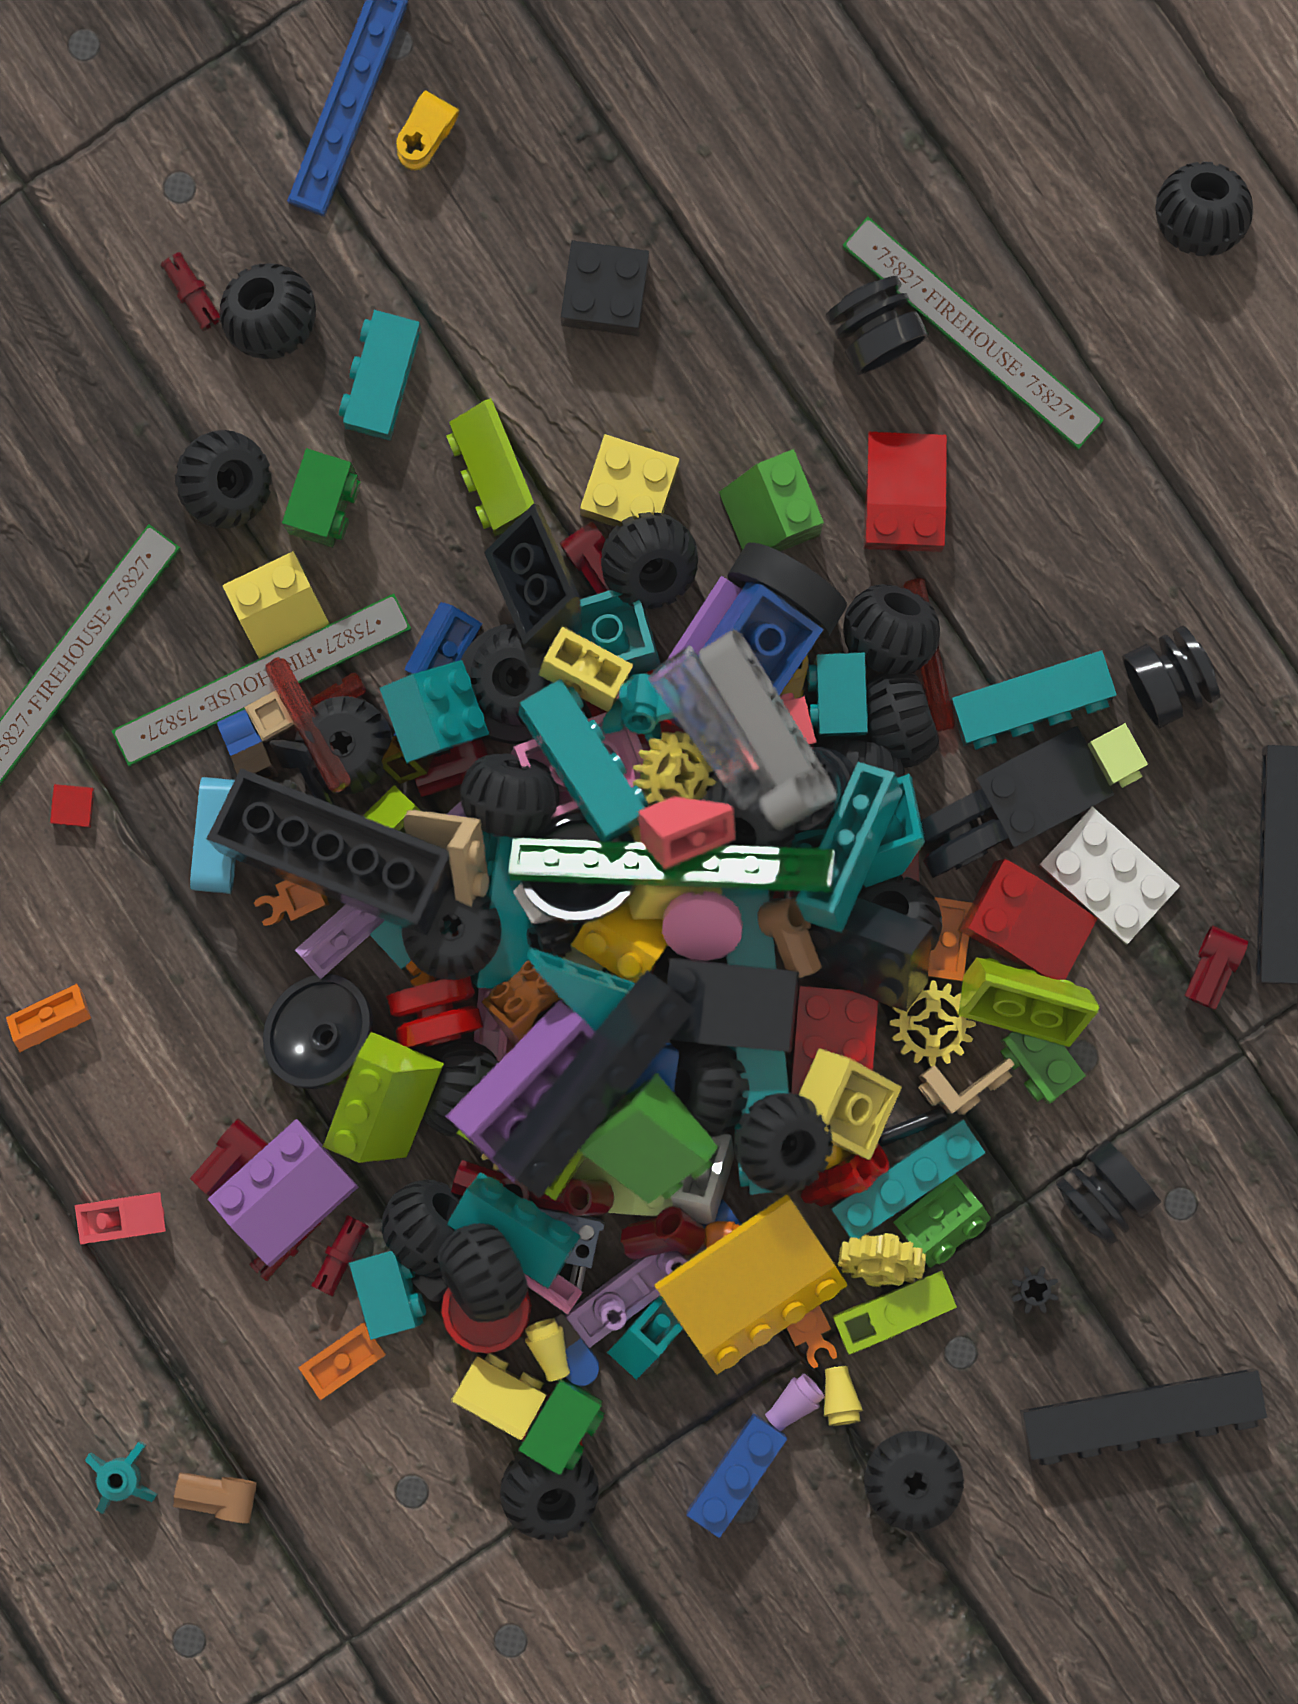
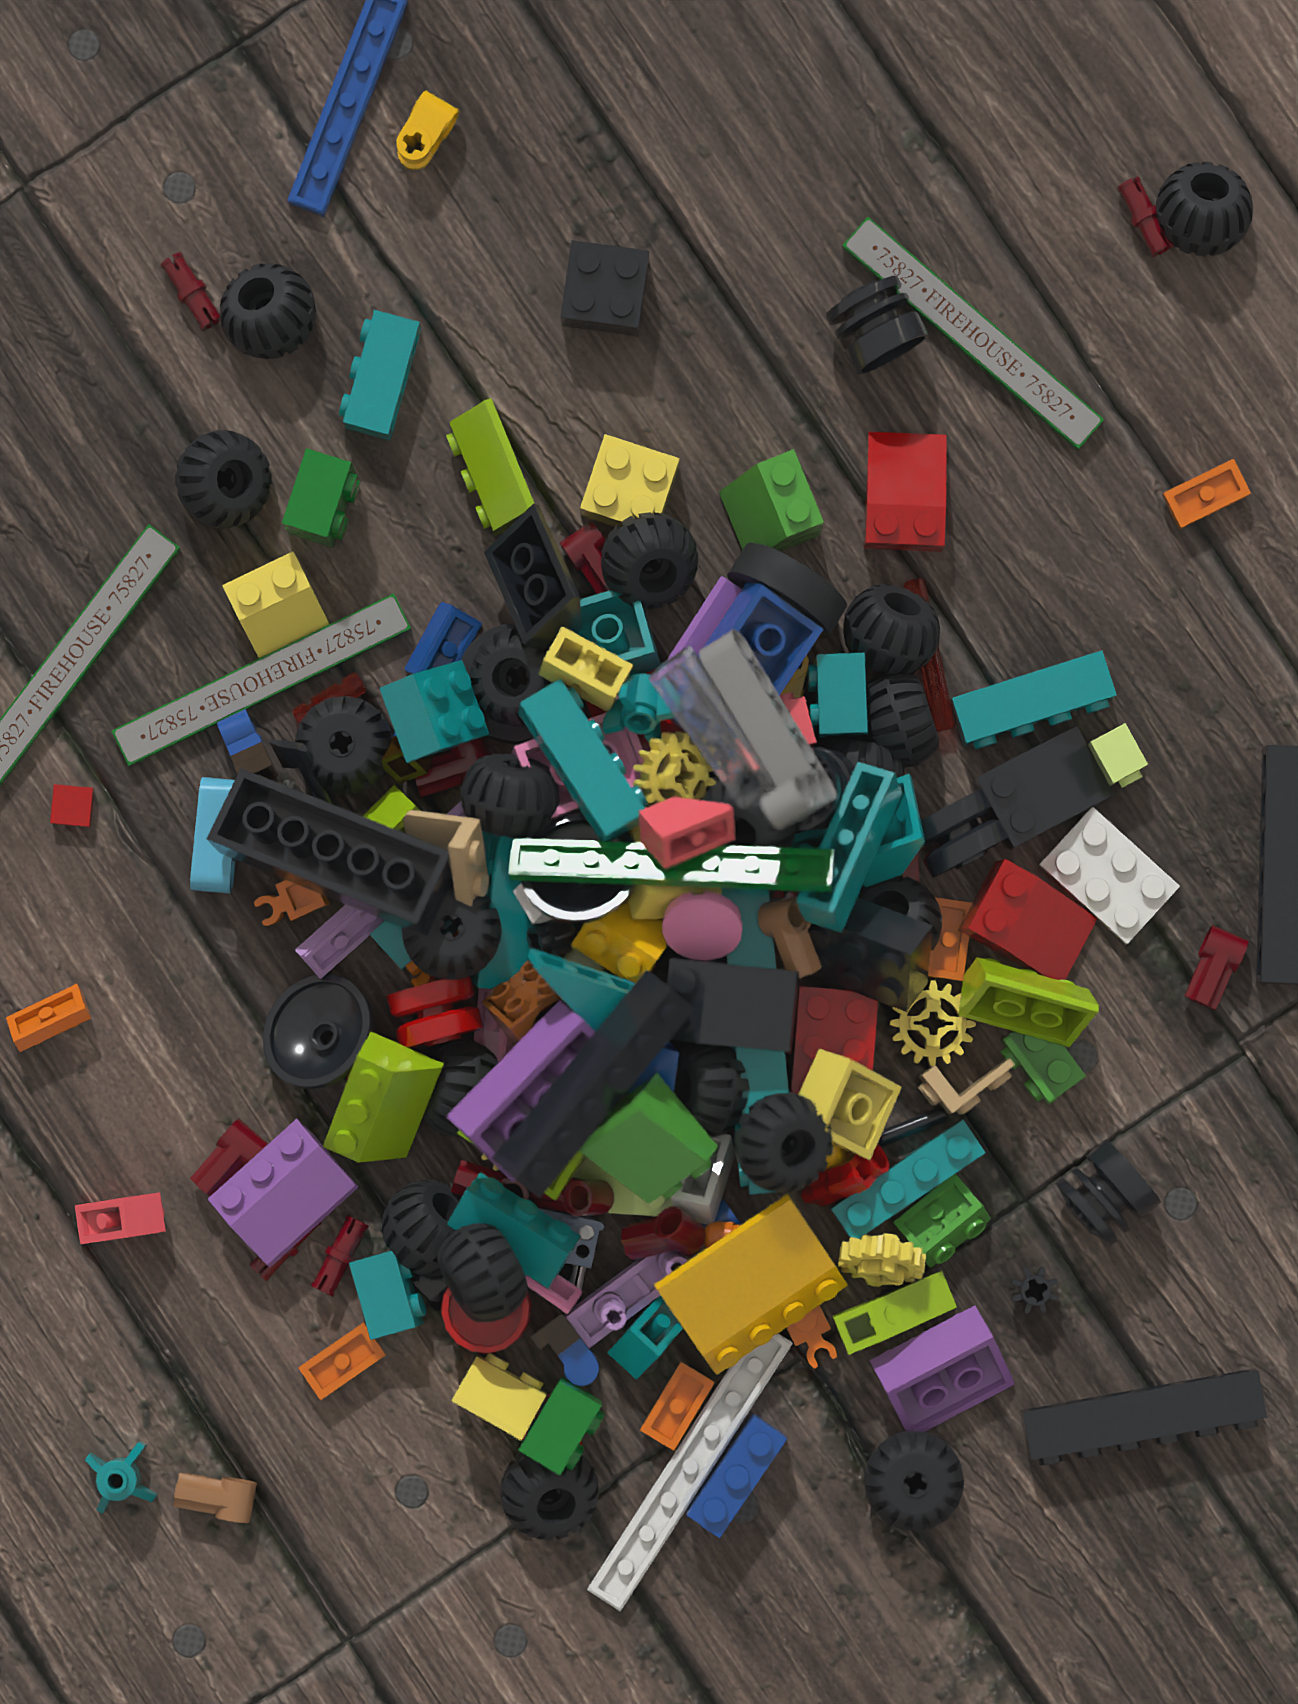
tan tile [244,688,299,743] -> none
clear red axle [265,657,350,792] -> none
light yellow cone [525,1318,570,1381] -> none
lavender cone [765,1374,825,1432] -> none
light yellow cone [824,1366,863,1426] -> none
black wheel [1122,625,1221,729] -> none
none -> white tile [587,1333,793,1611]
none -> orange plate [640,1361,715,1451]
none -> medium lavender slope [870,1306,1015,1432]
none -> dark red pin [1117,176,1174,257]
none -> orange plate [1162,459,1251,530]

